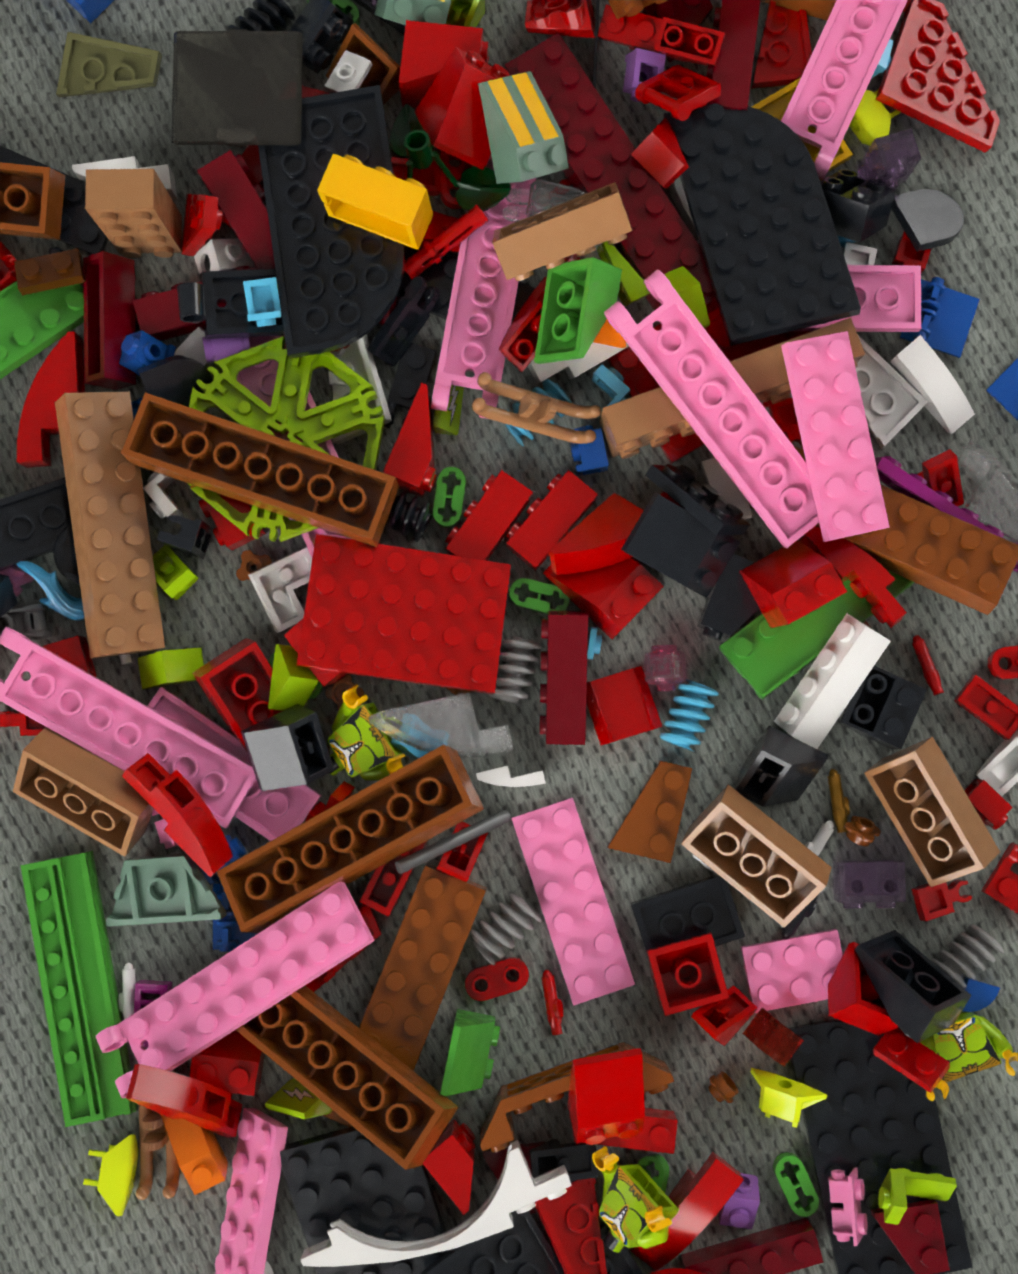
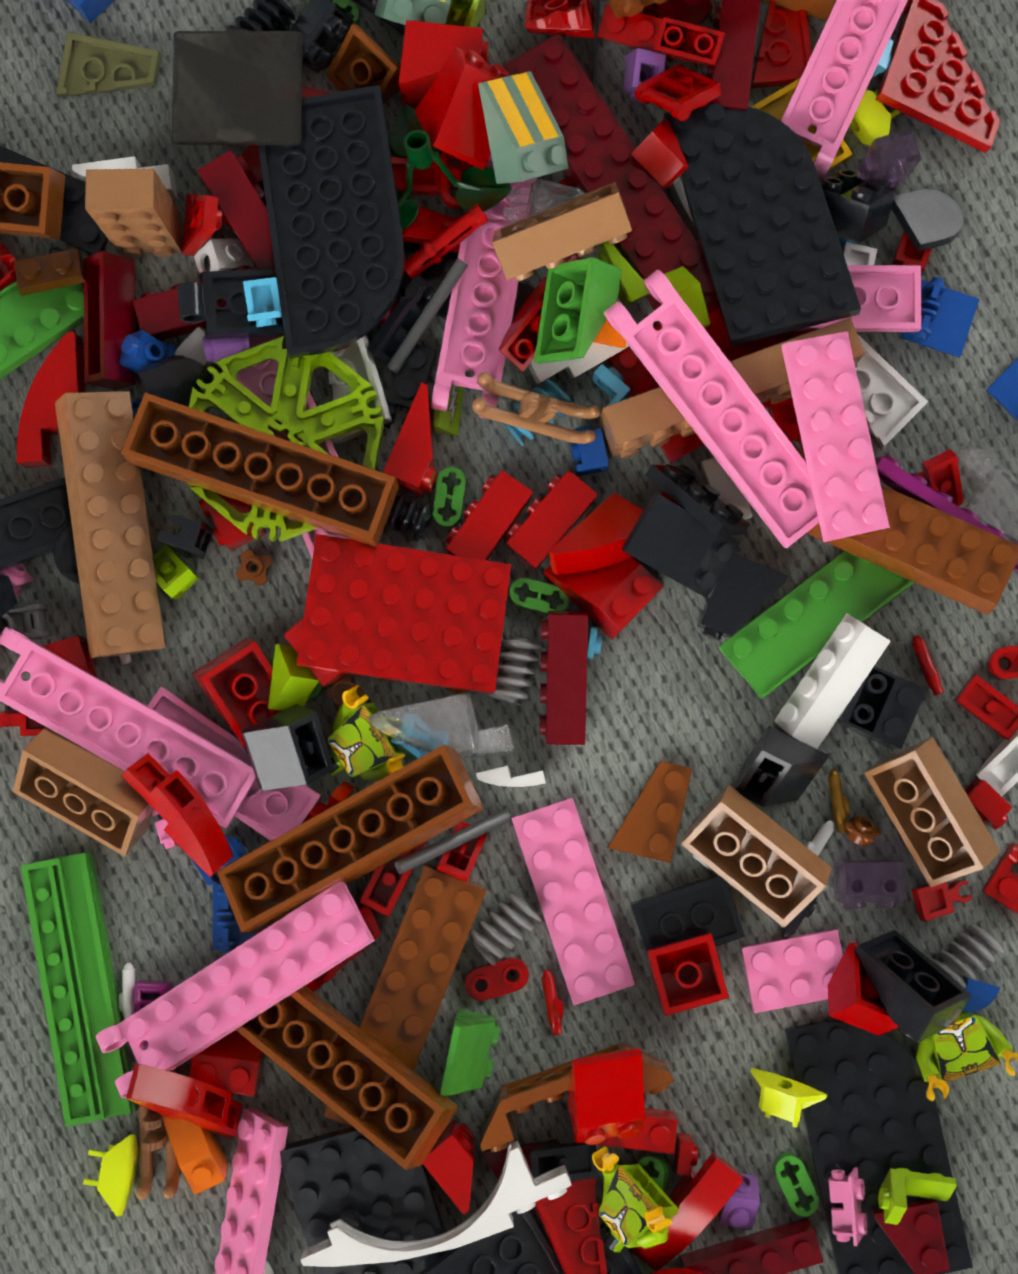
dark azure piece [16,561,85,621] -> none
sand green wing [106,853,227,927] -> none
lime slope [138,648,204,690] -> none
white bracket [143,472,184,519] -> none
white plate [248,547,312,633] -> none
lime slope [265,1078,332,1119] -> none
yellow piece [317,154,433,250] -> none
white bracket [324,50,373,93] -> none
red slope [586,666,663,746] -> none
clear pink head [644,645,687,692] -> none
medium azure piece [659,679,719,752] -> none
red slope [691,985,758,1046] -> none
dark orange plate [708,1071,739,1103] -> none
red slope [739,540,847,628] -> none
clear red brick [742,1007,804,1067] -> none
red slope [799,526,907,628] -> none
red plate [873,1028,950,1093] -> none
white slope [890,335,975,435] -> none
none -> dark grey bar [387,258,468,373]
none -> red plate [673,1133,698,1176]

